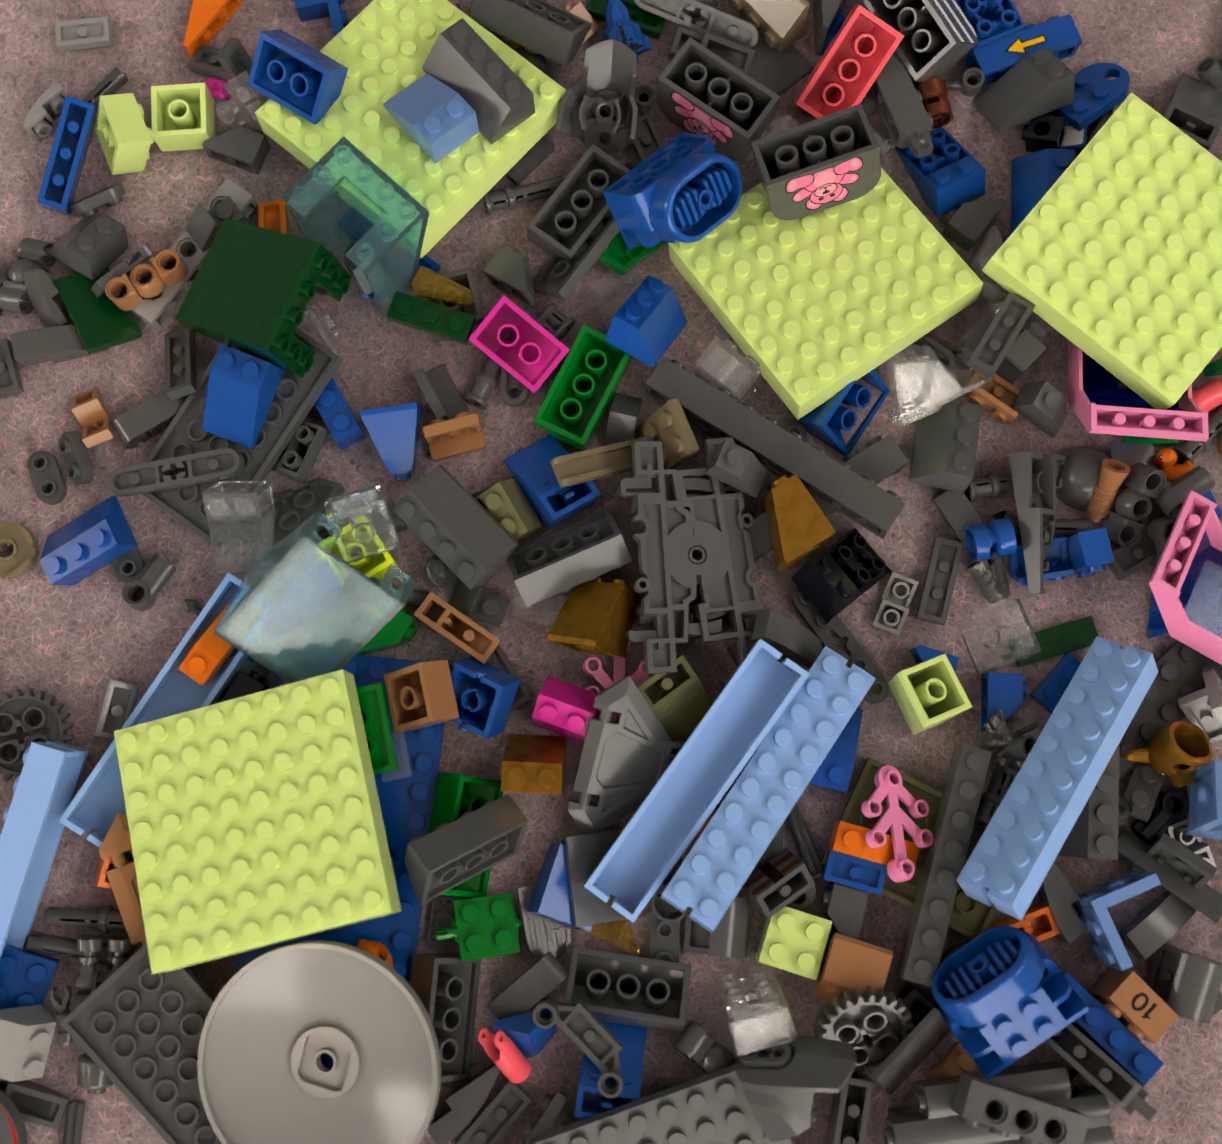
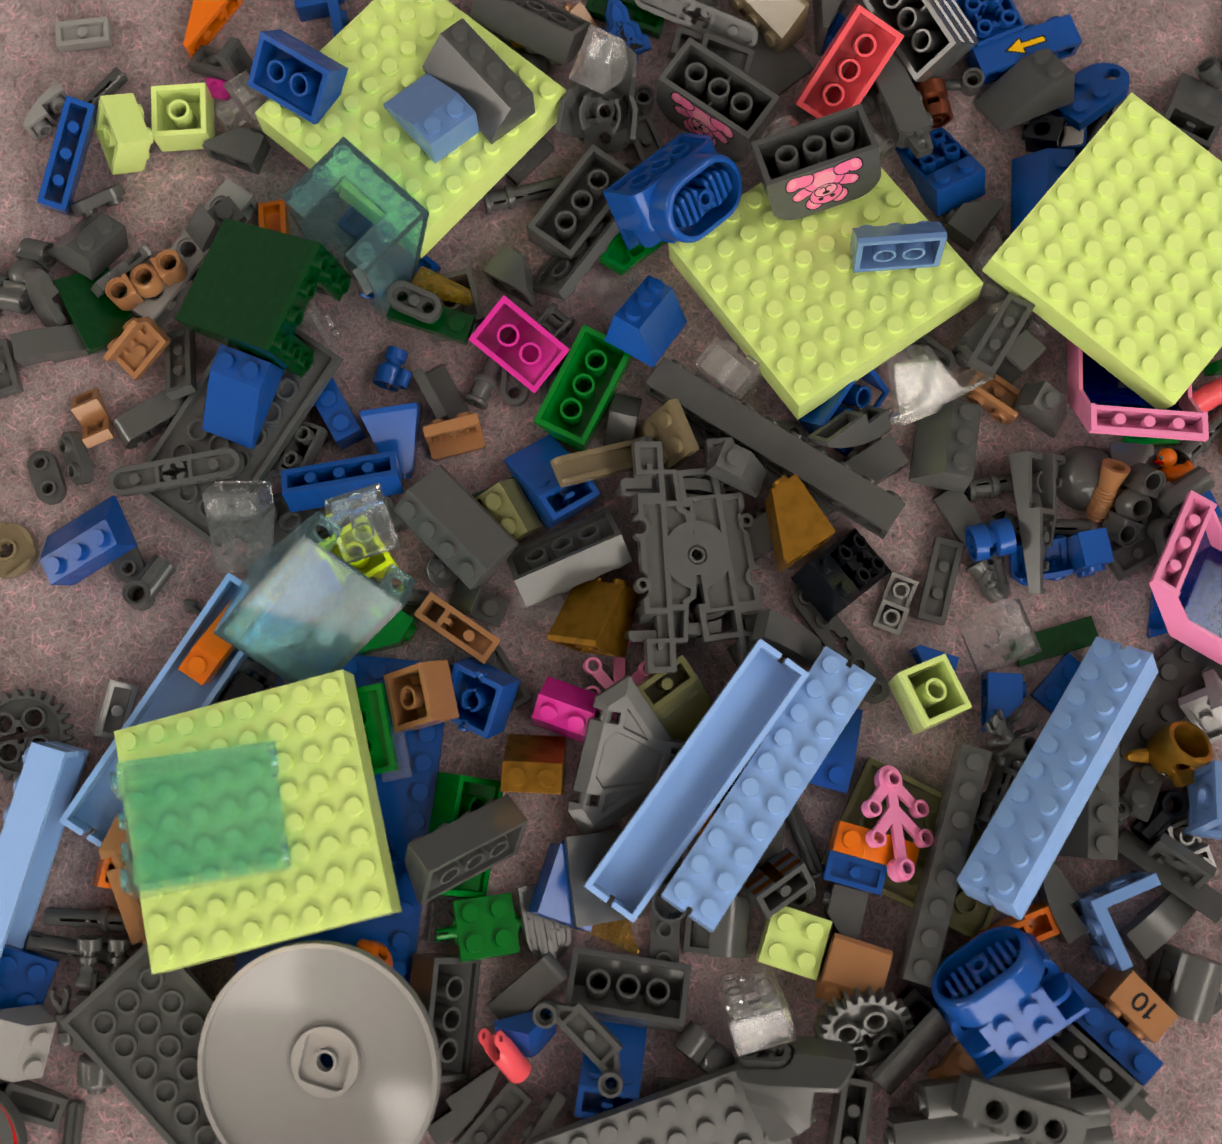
none -> medium nougat bracket [103,316,172,380]
none -> clear light blue windscreen [111,741,291,900]
none -> blue brick [280,451,404,513]
none -> blue piece [372,346,412,392]
none -> dark grey plate [387,281,443,323]
none -> clear slope [568,24,628,95]
none -> dark grey slope [807,405,892,448]
none -> medium blue slope [851,221,947,273]

